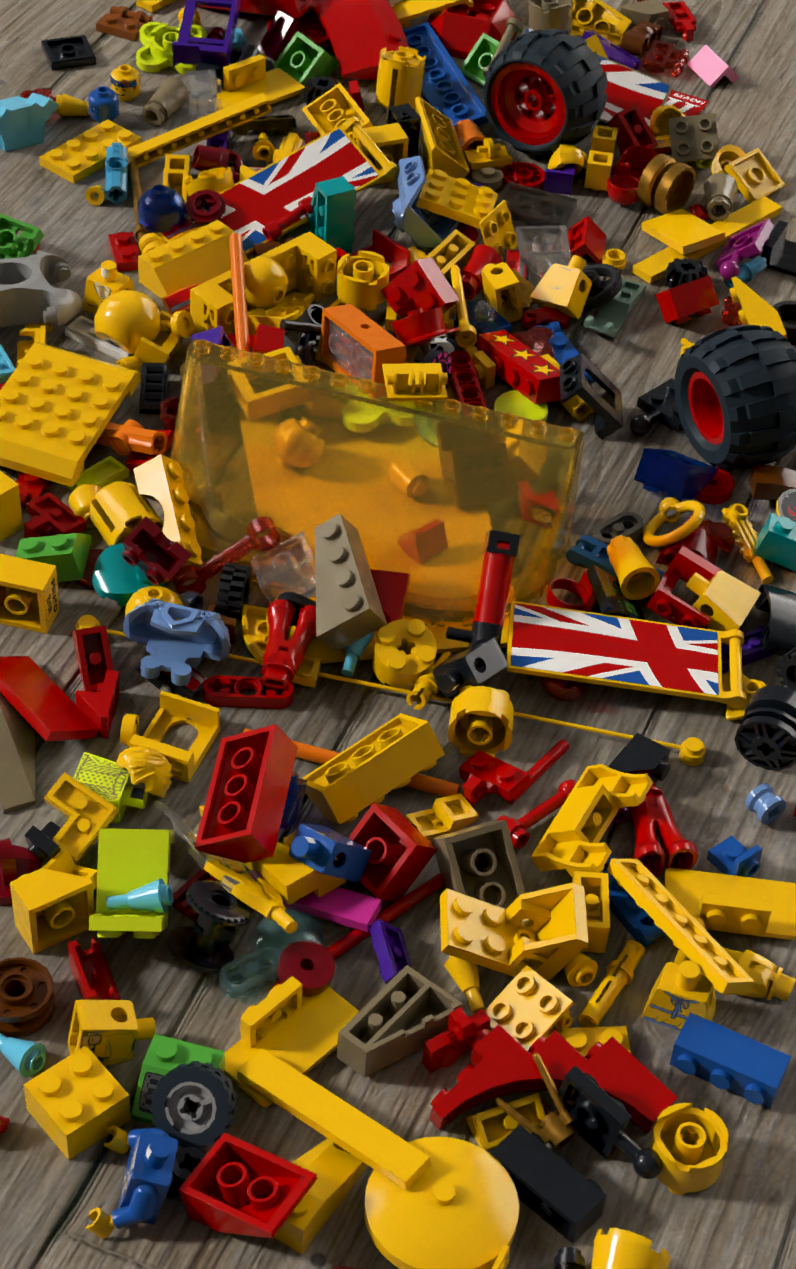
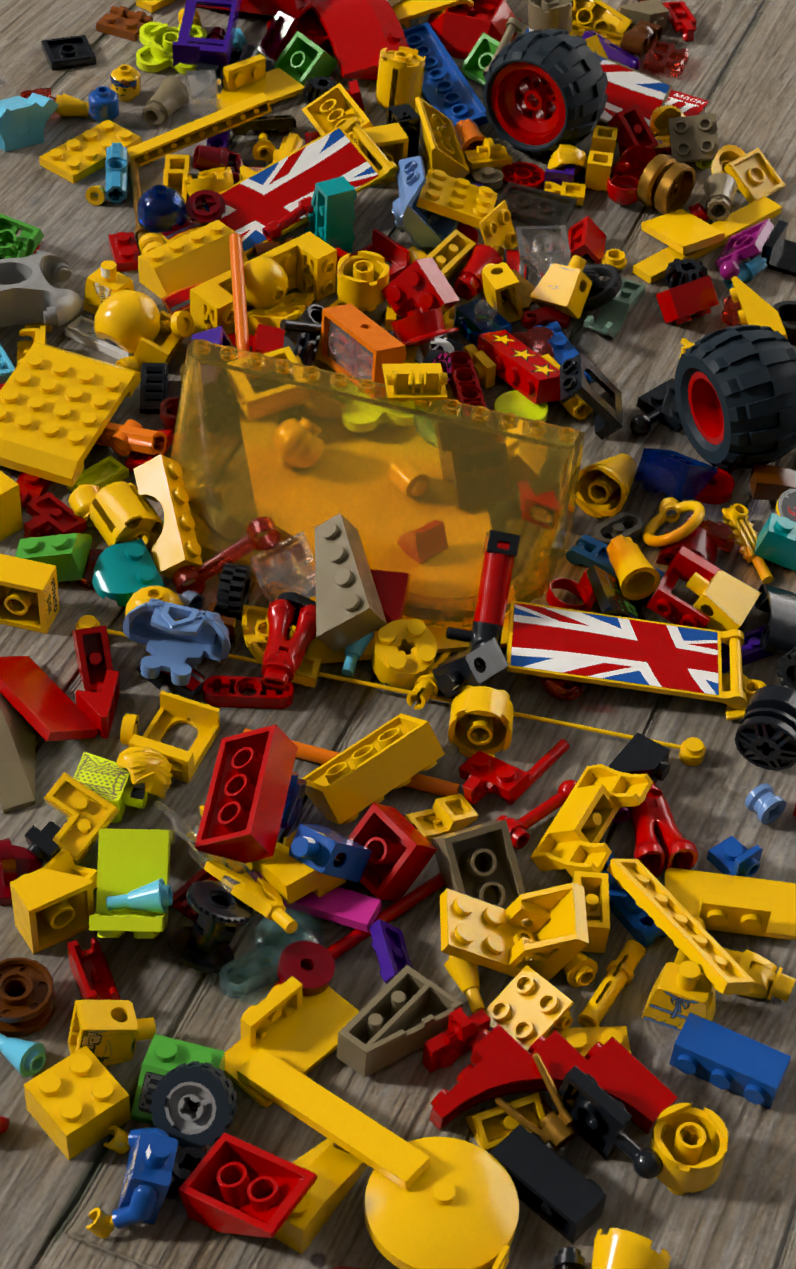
dark red cylinder [122,516,192,586] -> none
yellow piece [450,265,477,348] -> none
bright pink panel [688,44,739,88] -> none
none -> yellow plate [543,181,586,206]
none -> yellow cone [572,454,637,518]

